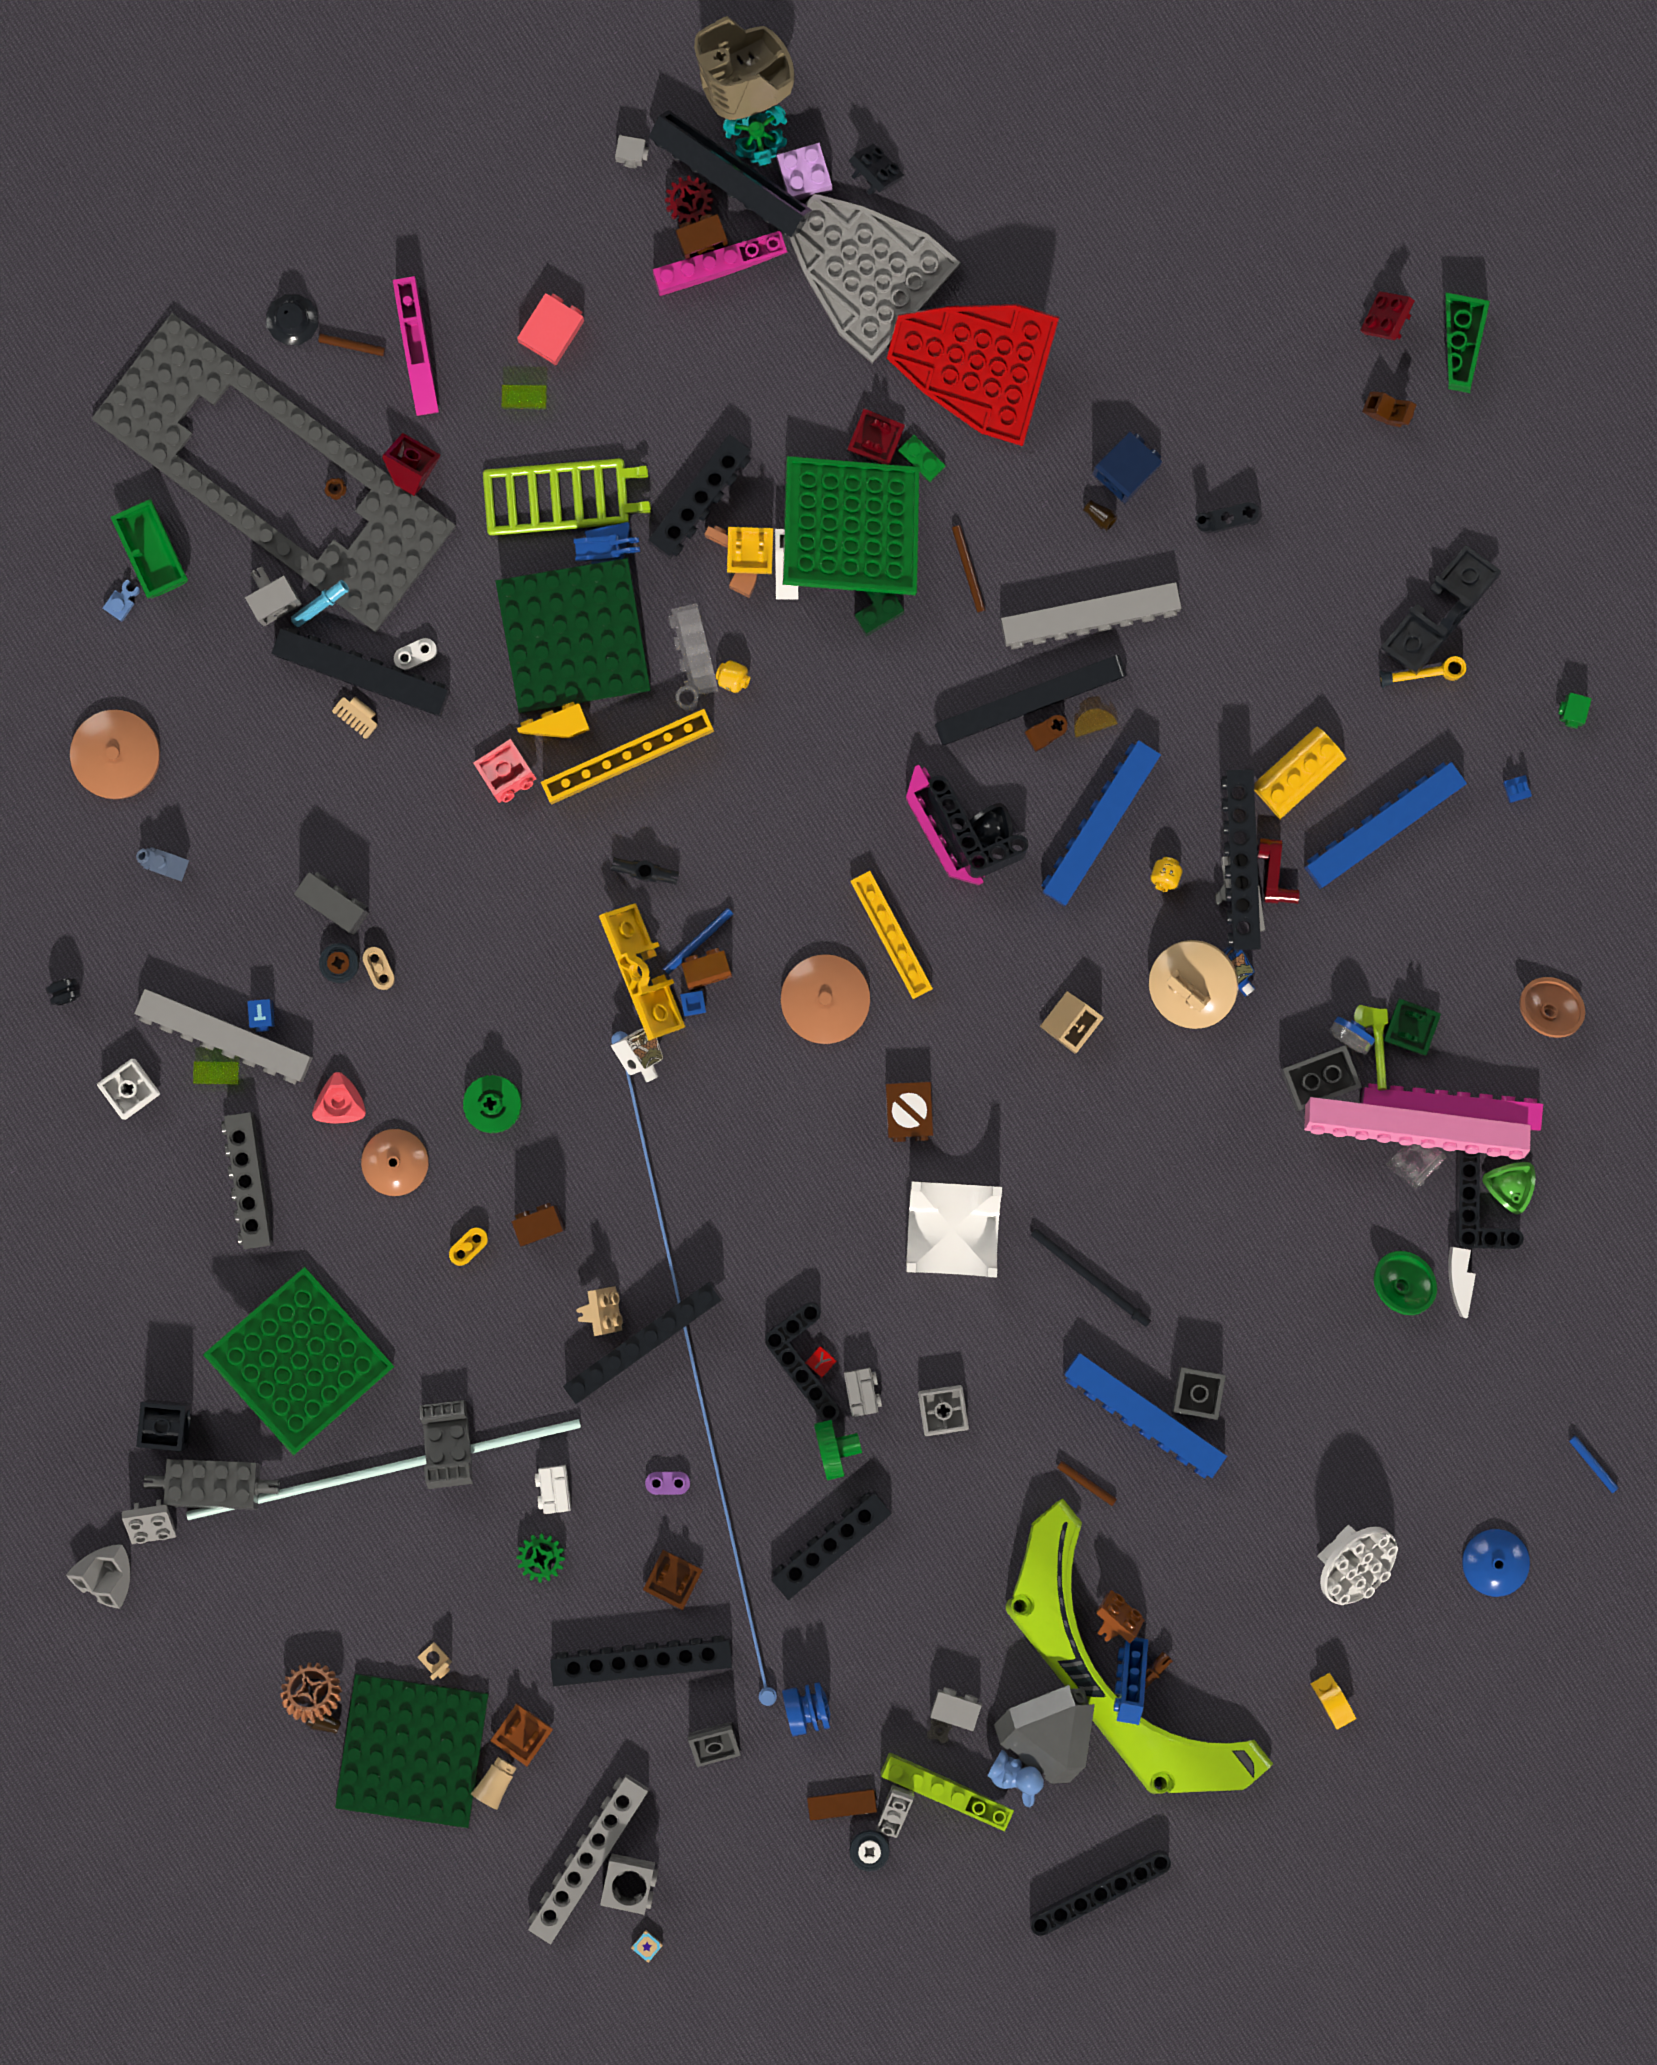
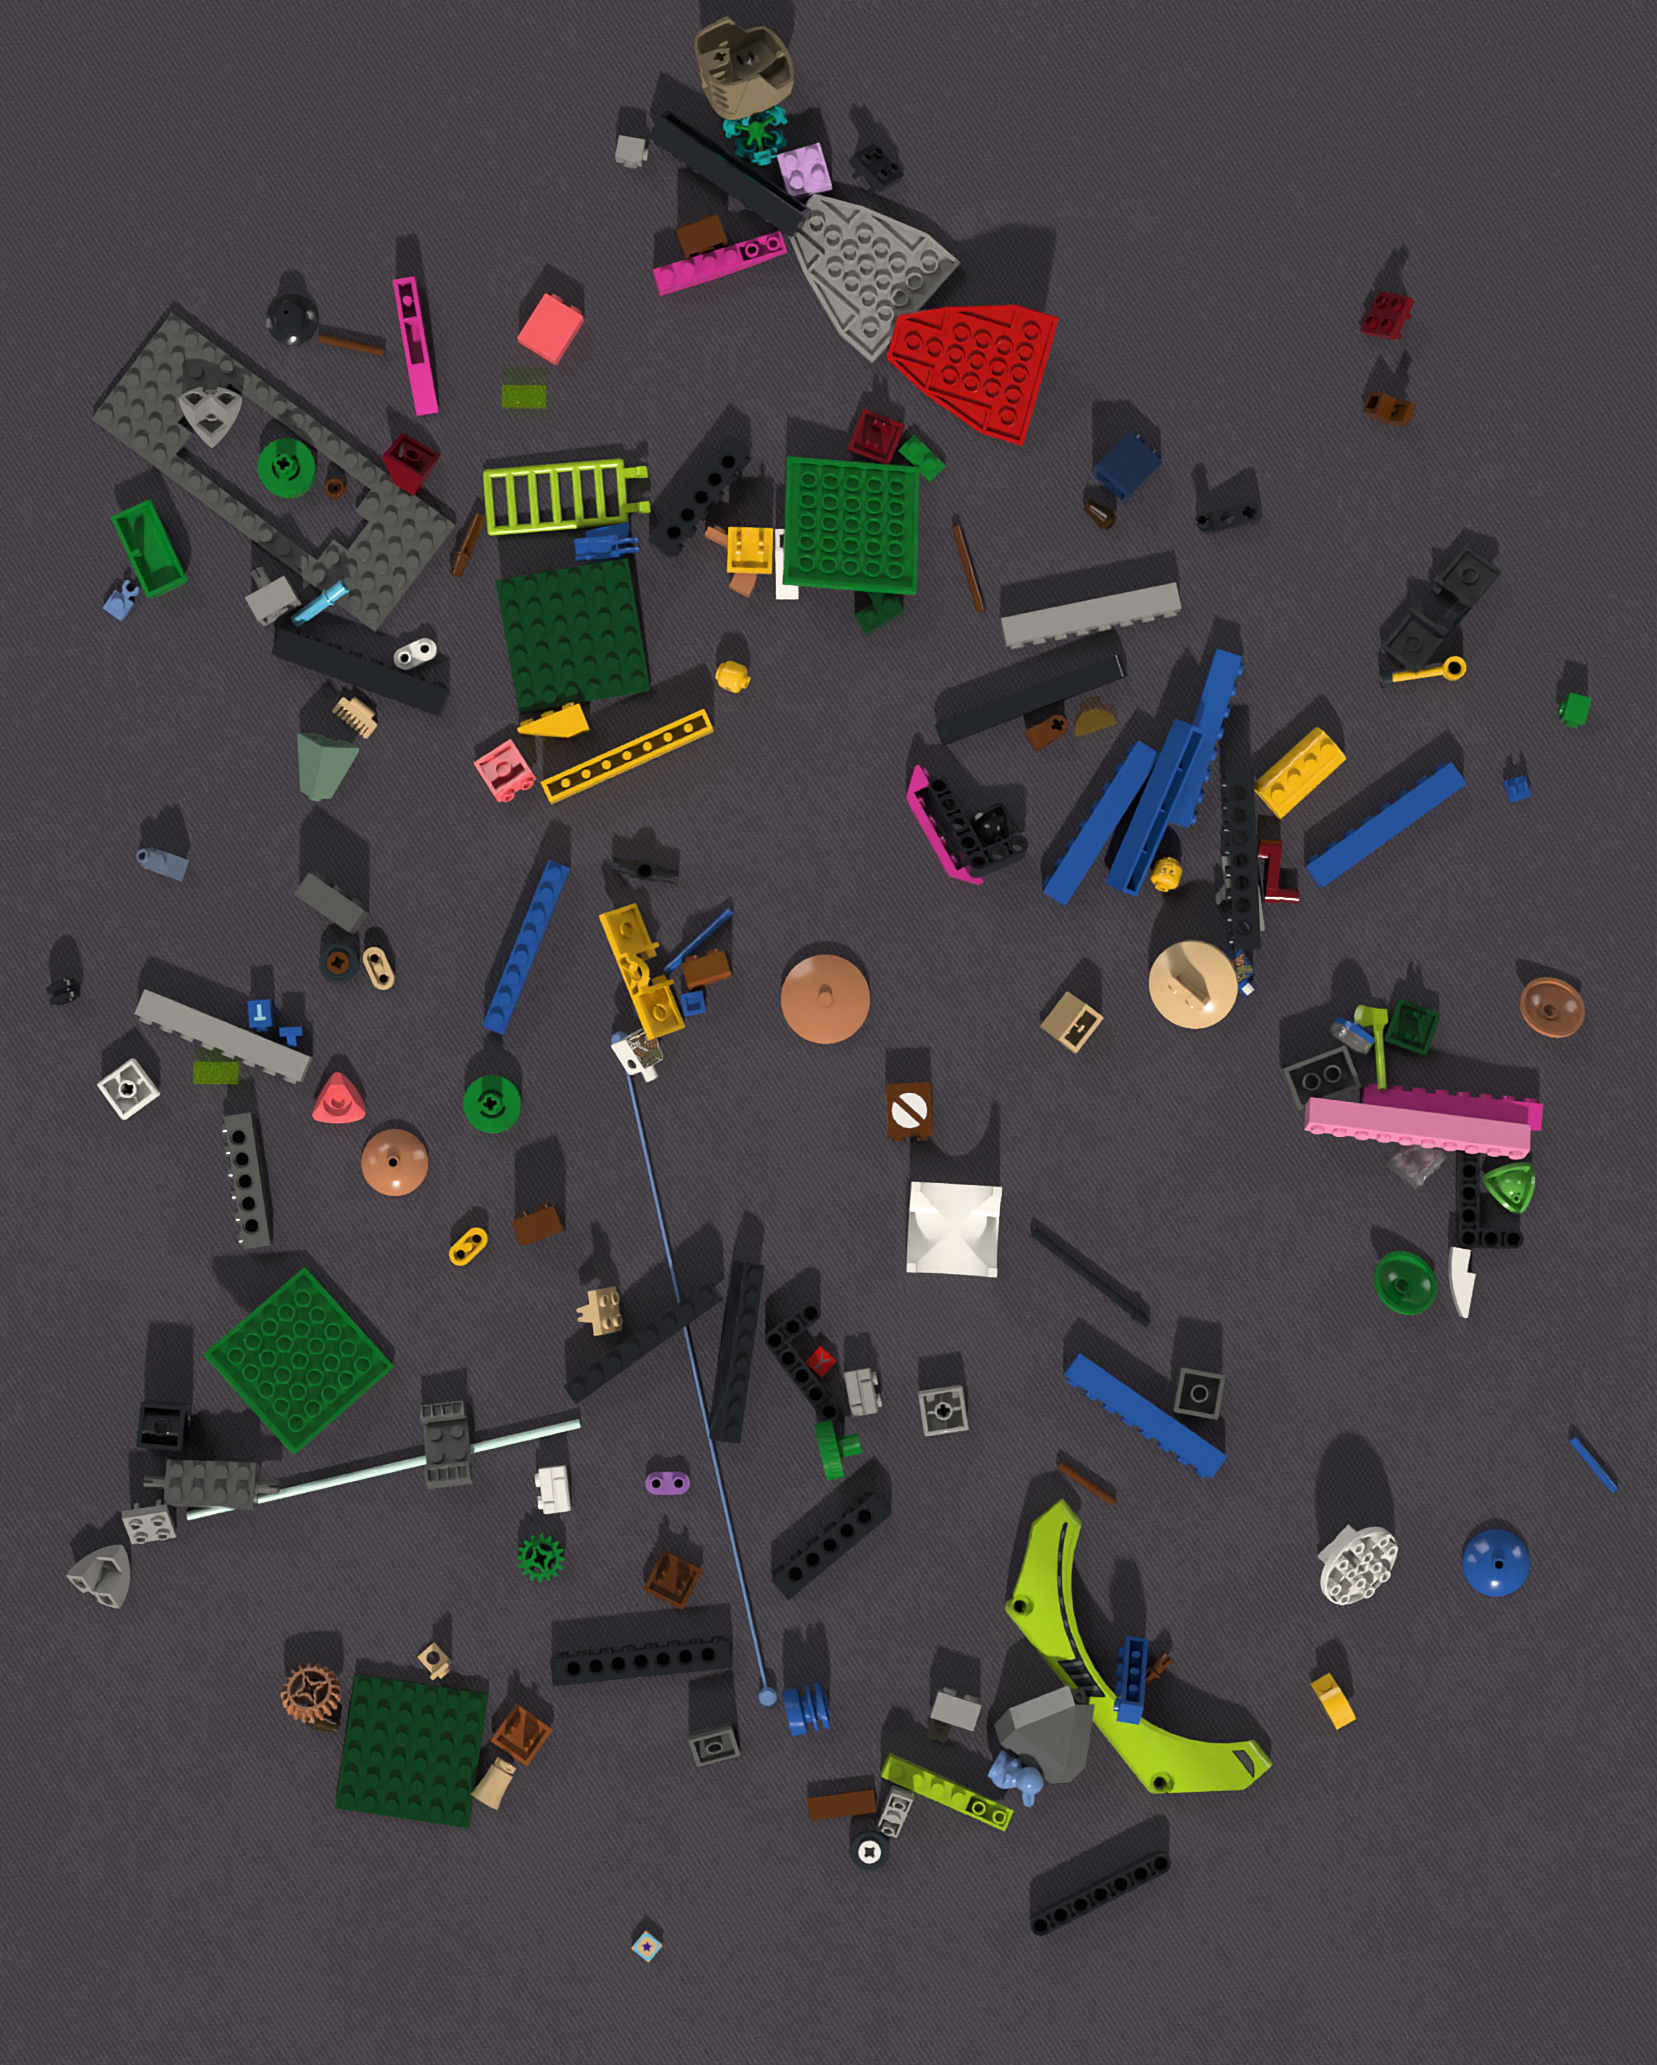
nougat dish [70,710,160,799] -> none
light grey brick [527,1774,649,1945] -> none
light grey brick [600,1854,658,1915] -> none
dark red gear [665,176,713,224] -> none
clear hinge [668,603,719,711] -> none
yellow plate [850,871,933,999] -> none
dark orange plate [1096,1590,1145,1643] -> none
green wedge [1445,293,1490,393] -> none
none -> light grey brick [178,387,242,448]
none -> green piece [257,438,317,499]
none -> blue tile [279,1026,305,1047]
none -> sand green slope [297,733,359,801]
none -> reddish brown axle [449,513,486,578]
none -> blue brick [482,860,571,1035]
none -> black brick [709,1261,765,1444]
none -> blue brick [1105,719,1207,897]
none -> blue brick [1169,649,1244,829]

